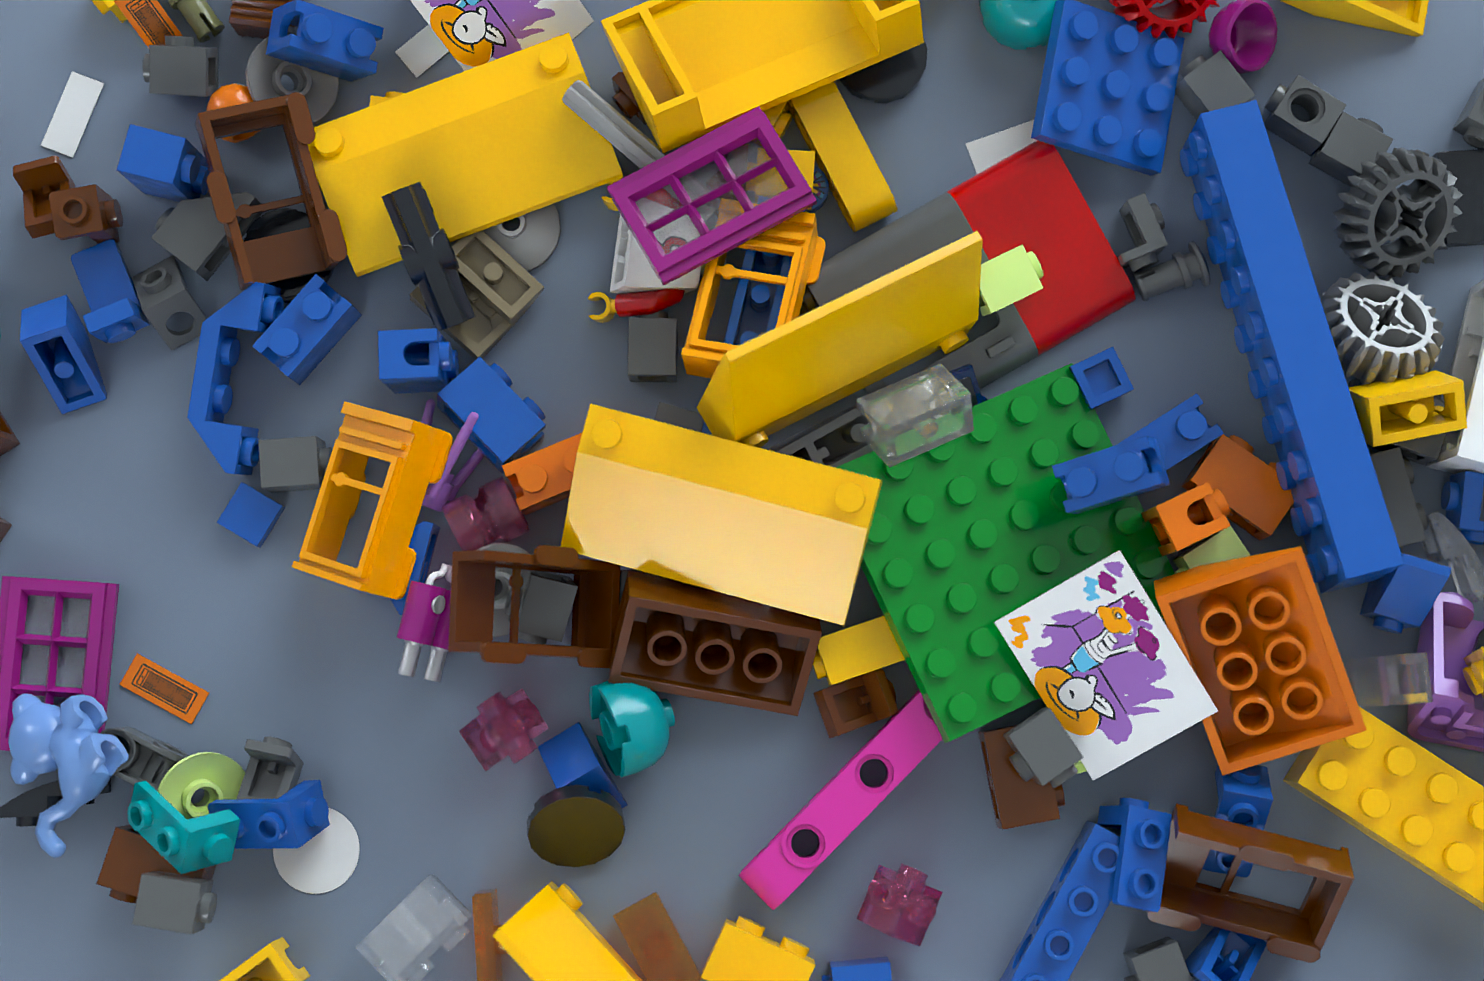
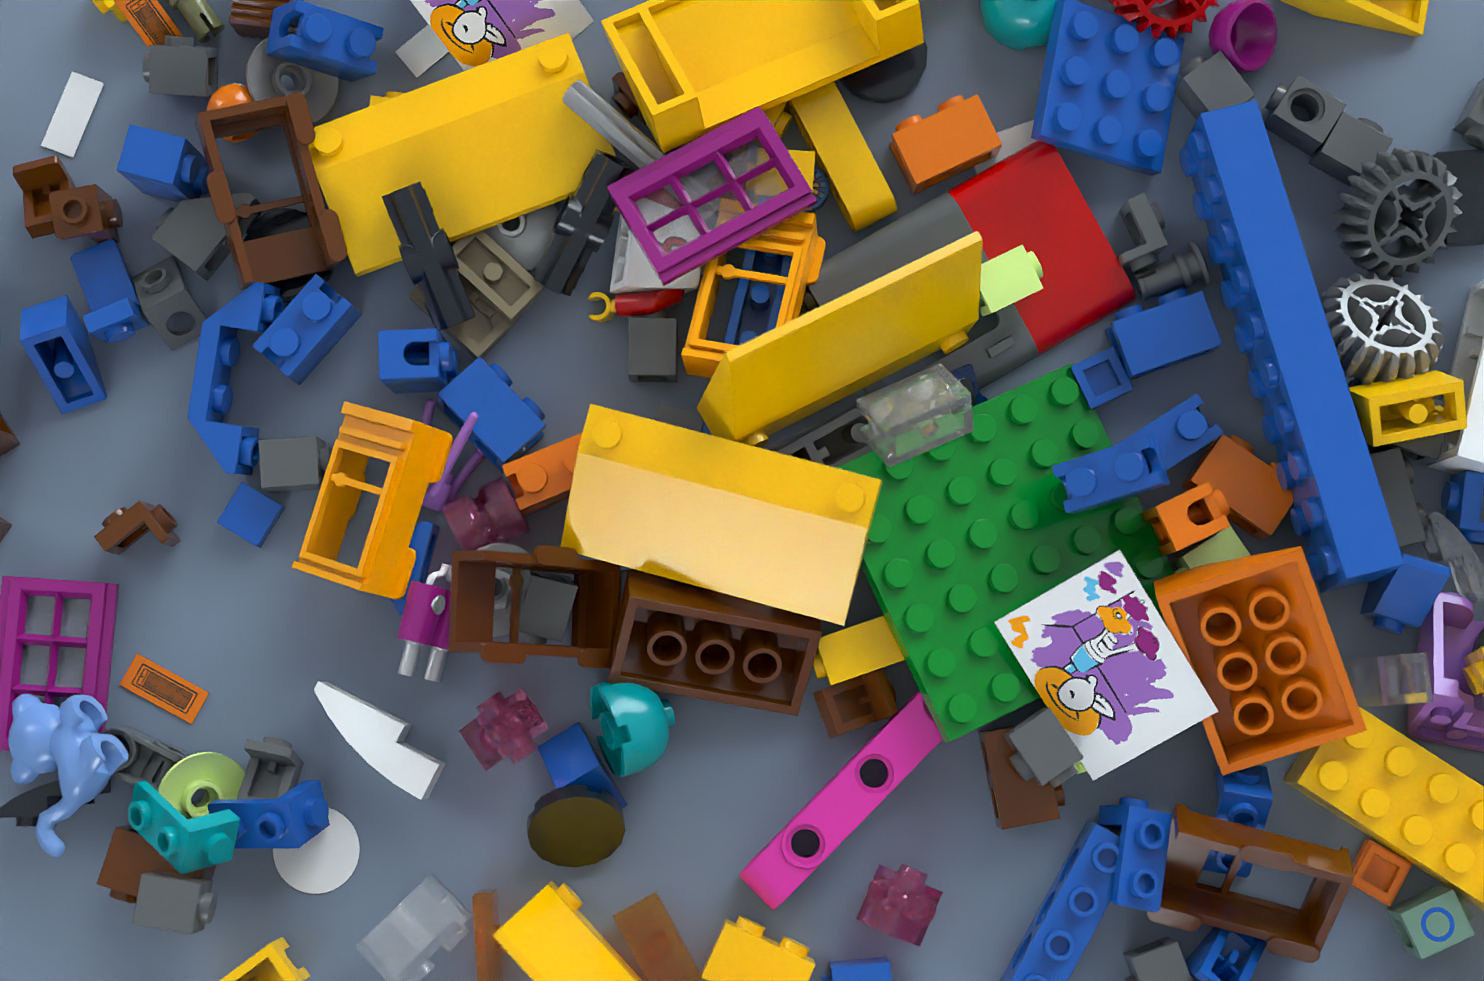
none -> reddish brown bracket [94,500,181,555]
none -> white slope [314,681,446,800]
none -> black piece [533,149,634,296]
none -> orange brick [889,94,1002,195]
none -> blue brick [1104,289,1222,381]
none -> orange tile [1351,838,1413,906]
none -> sand green brick [1386,885,1475,959]

